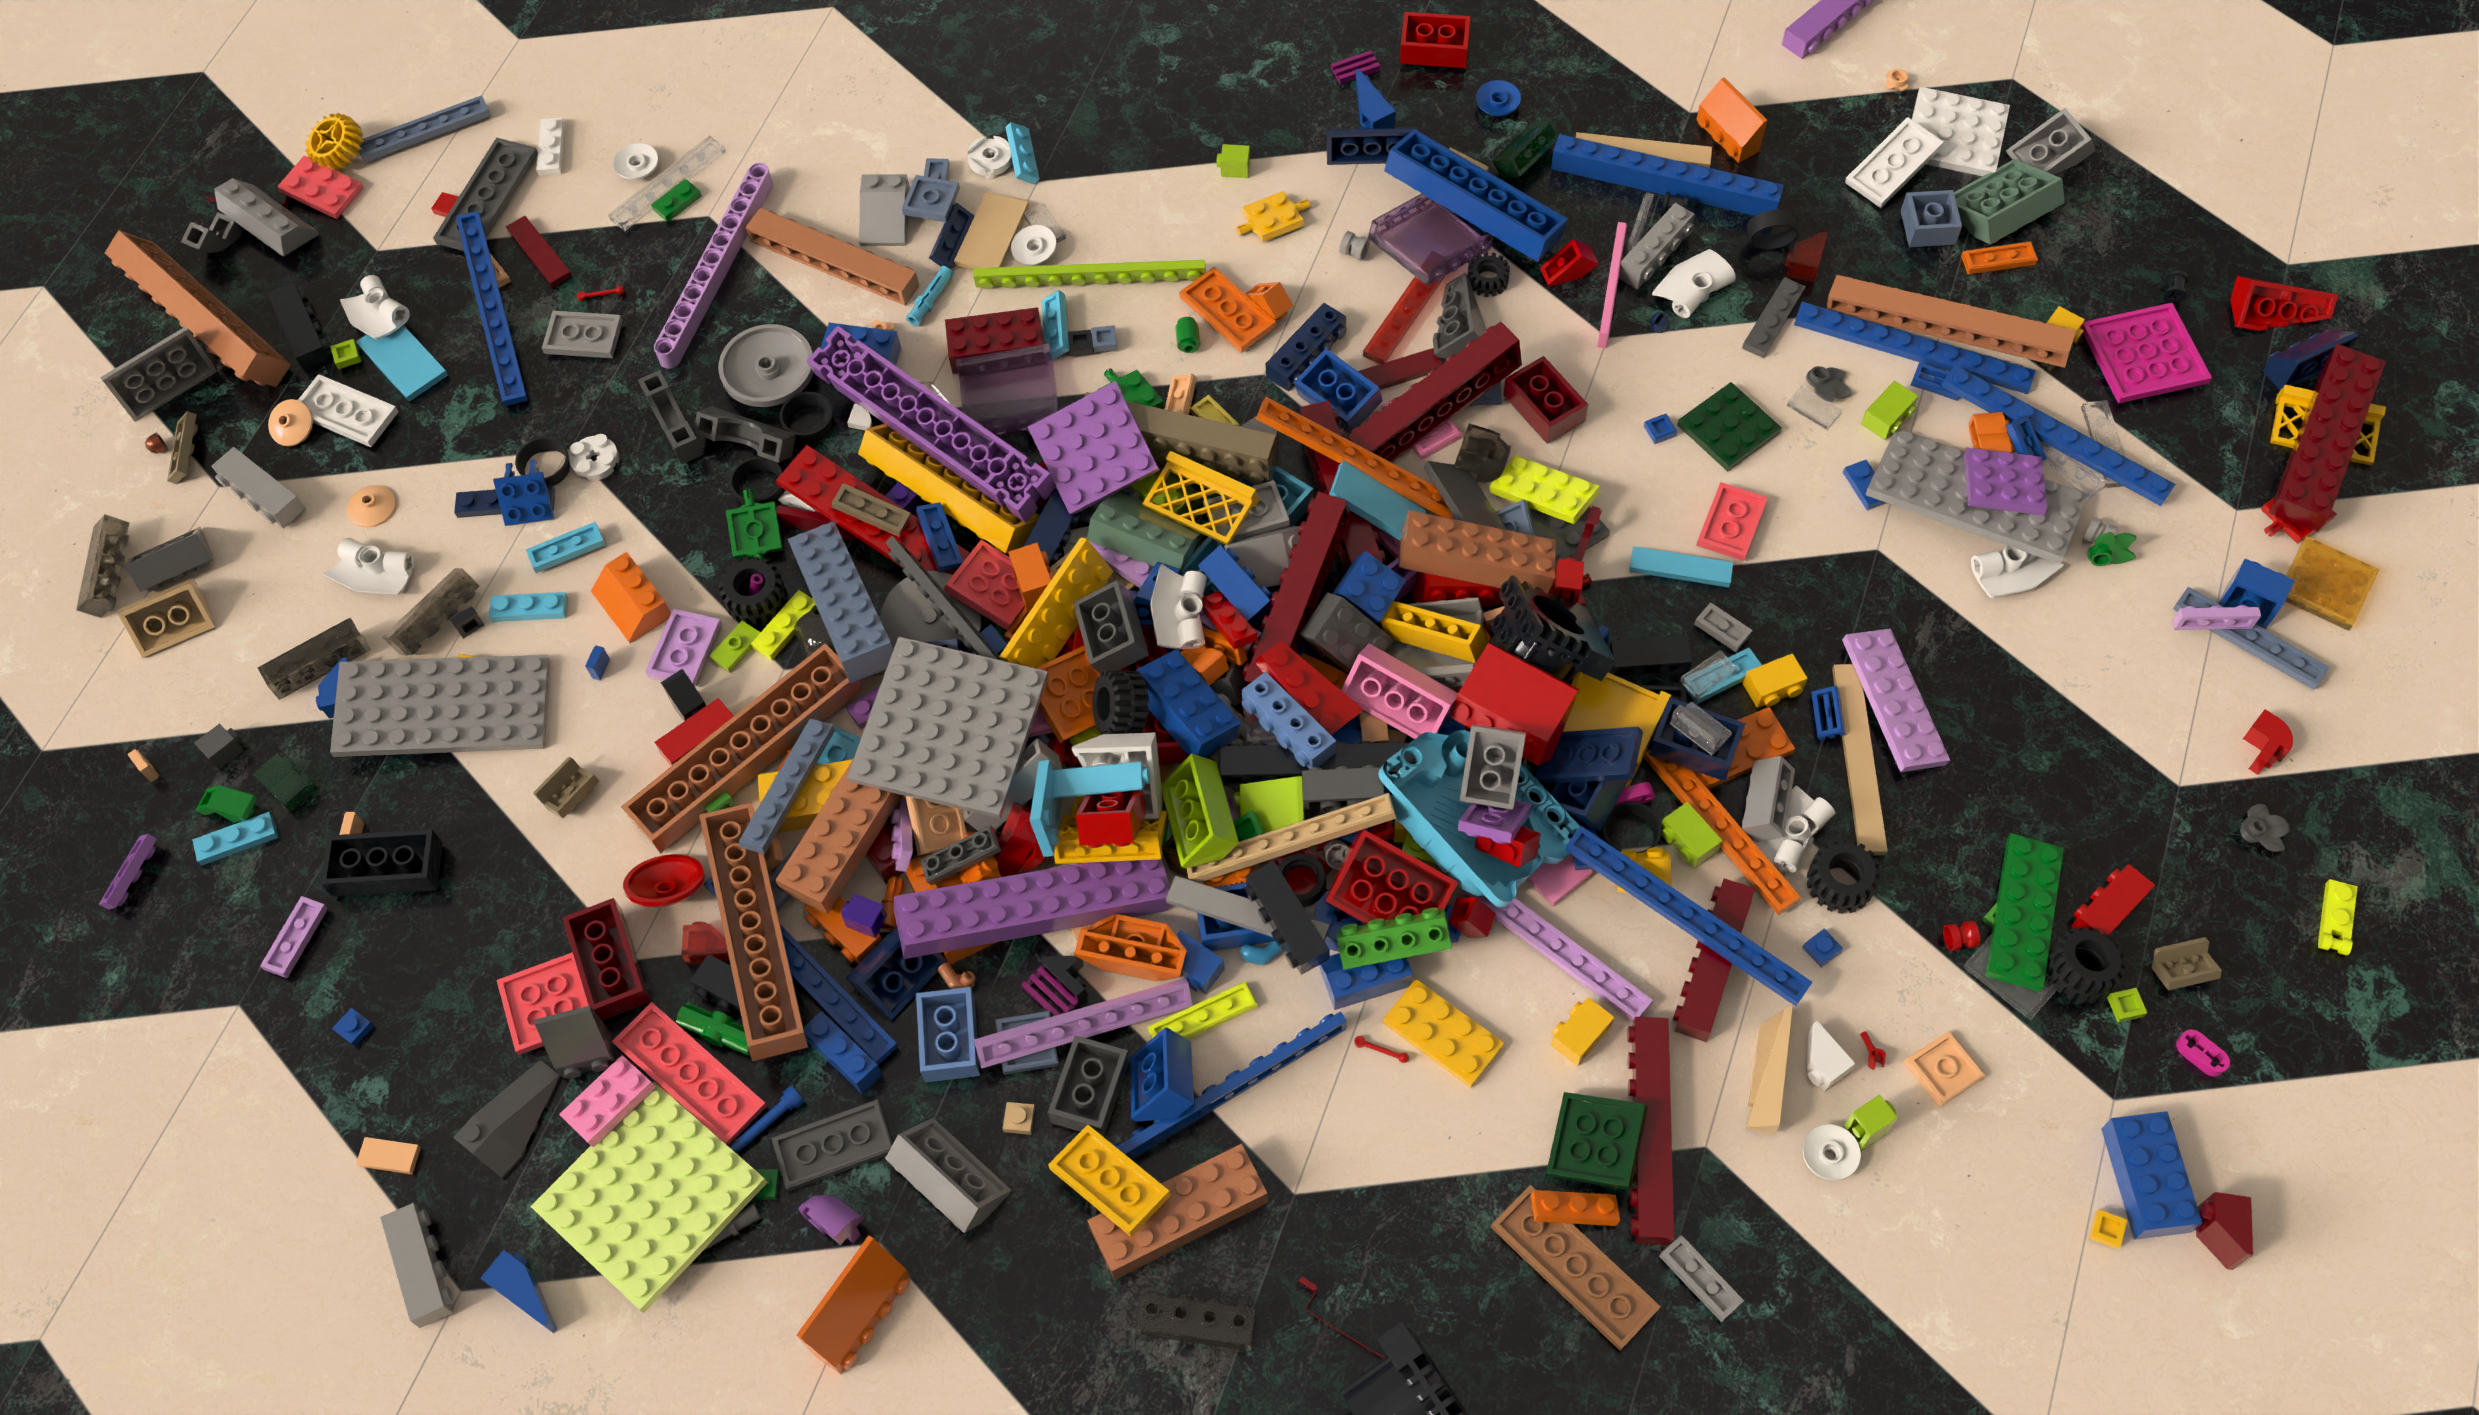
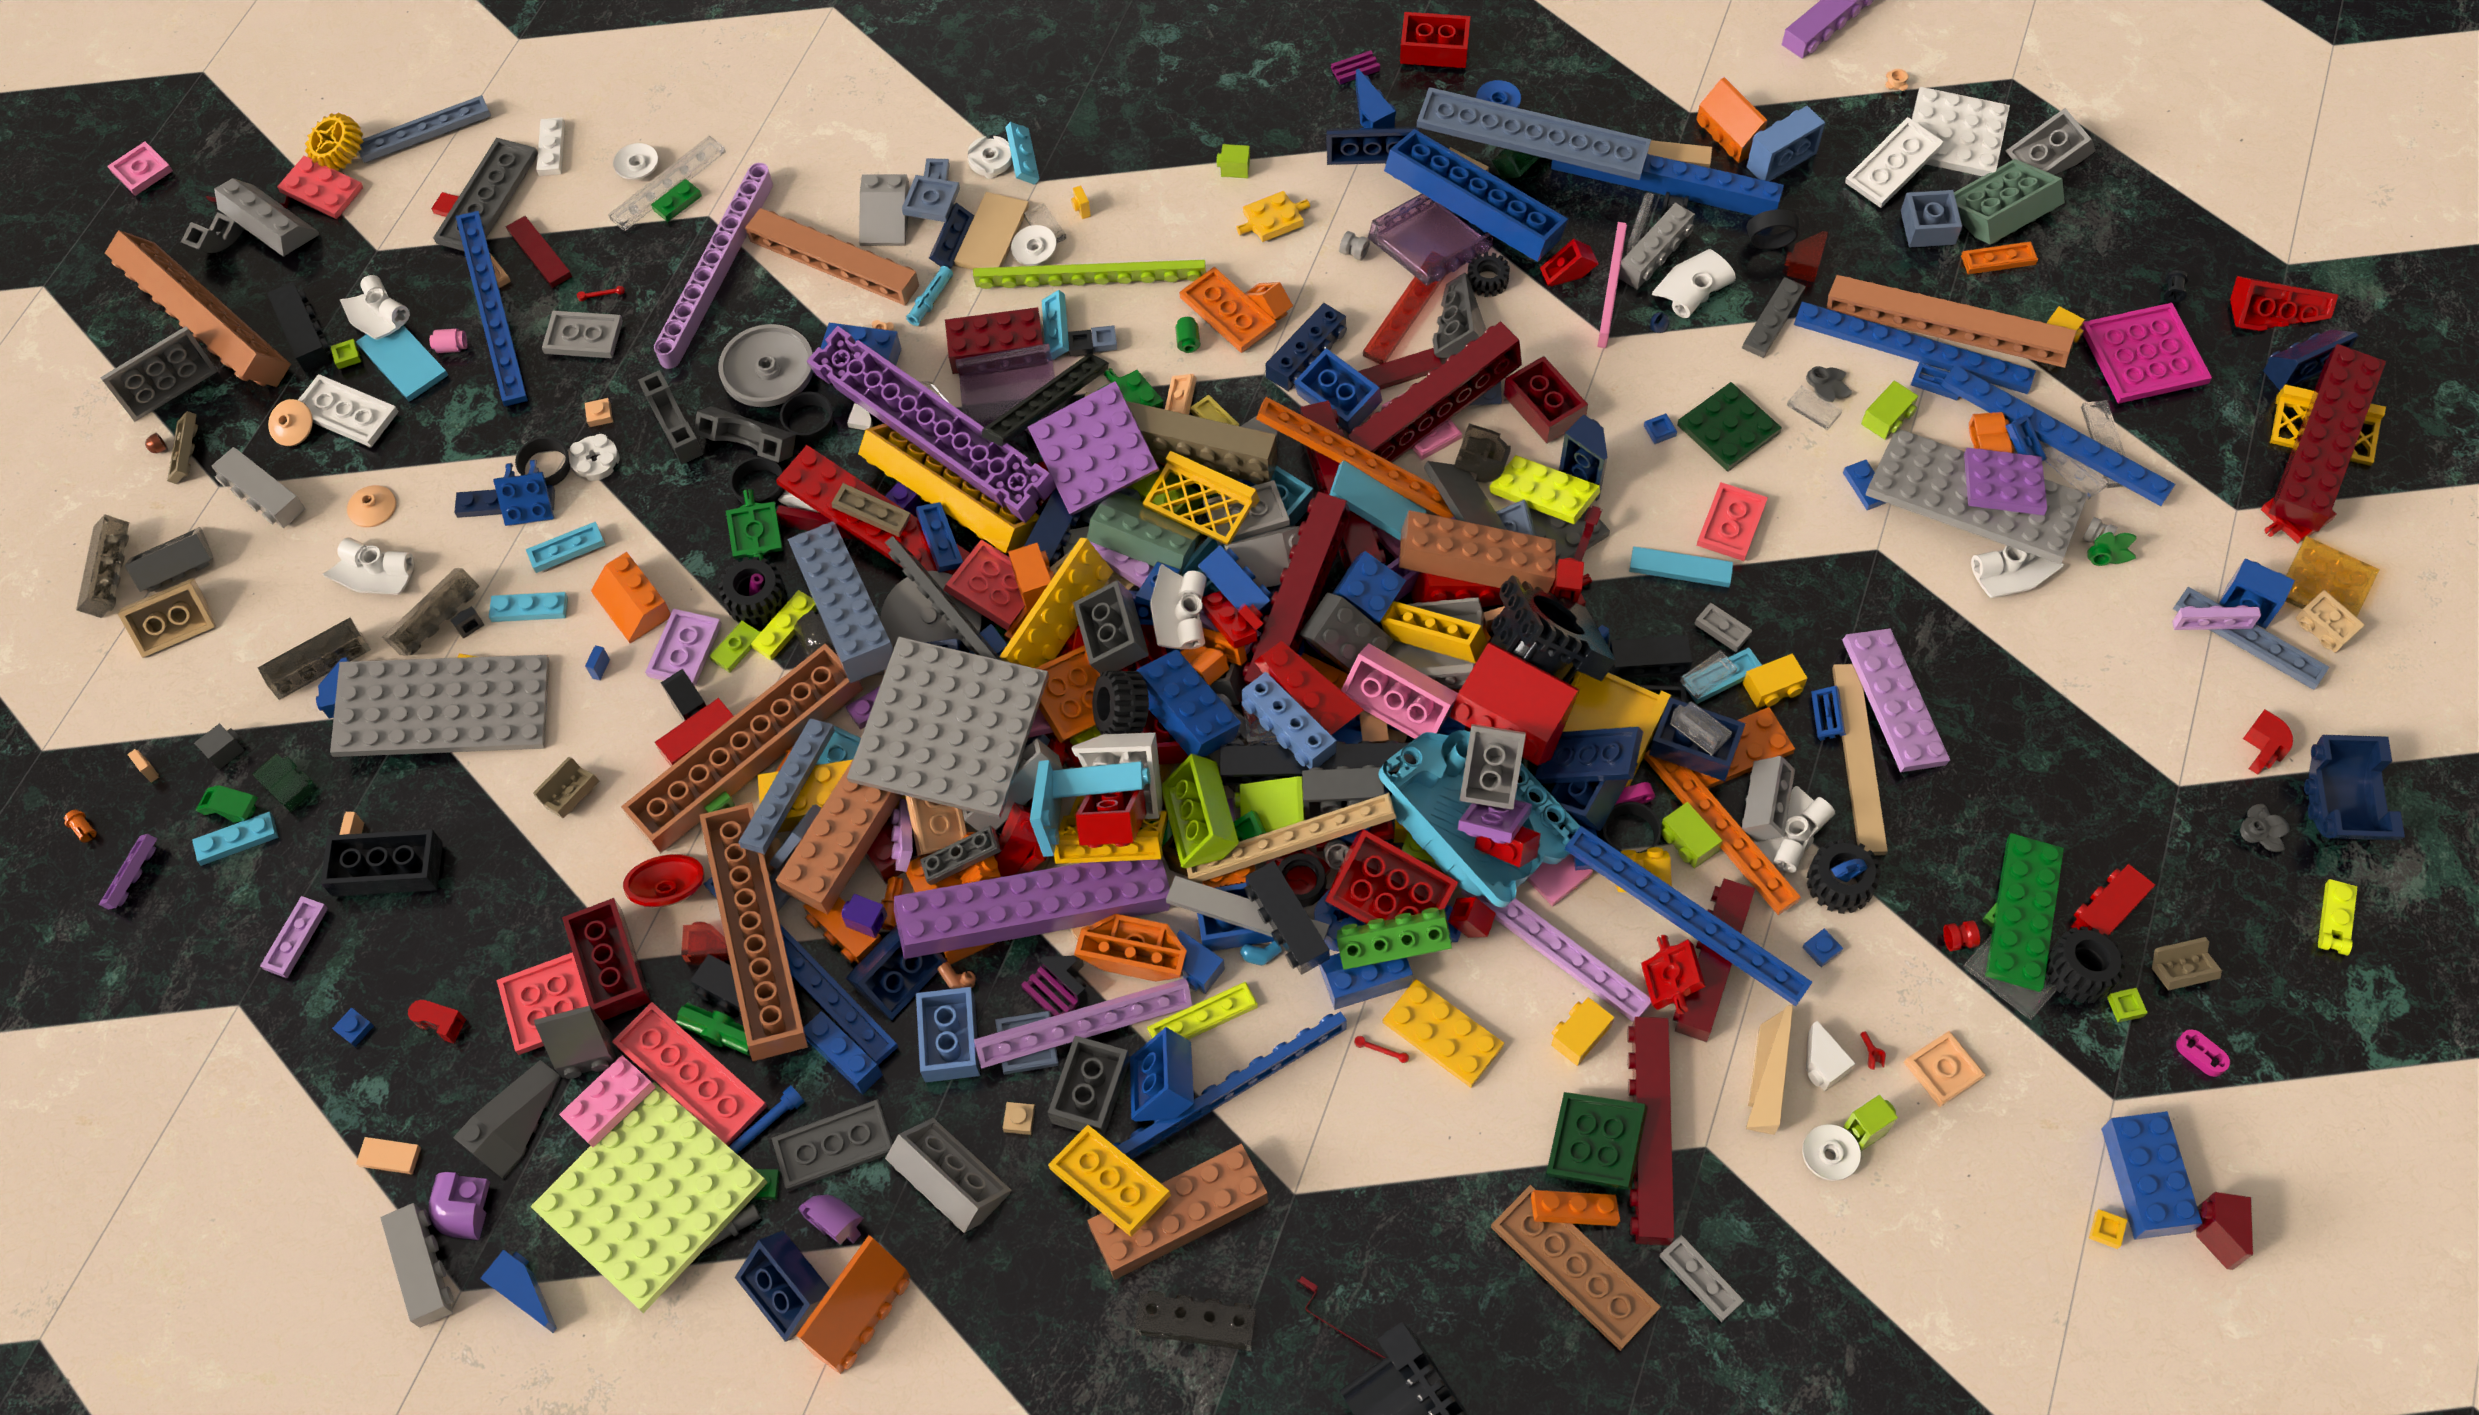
none -> orange pin [64,809,97,843]
none -> bright pink plate [108,142,173,196]
none -> red leg [408,1000,466,1044]
none -> medium lavender brick [429,1172,490,1240]
none -> bright pink brick [430,329,467,353]
none -> light nougat plate [585,398,613,427]
none -> dark blue slope [734,1231,830,1342]
none -> sand blue plate [770,804,821,869]
none -> pearl dark grey tile [981,353,1109,447]
none -> yellow plate [1071,185,1091,219]
none -> red plate [1237,603,1264,630]
none -> sand blue plate [1417,87,1651,180]
none -> dark blue slope [1559,414,1608,501]
none -> red plate [1641,935,1706,1014]
none -> medium blue brick [1747,106,1825,181]
none -> blue tile [1831,859,1868,882]
none -> tan bracket [2296,590,2365,653]
none -> dark blue cylinder [2304,735,2405,840]

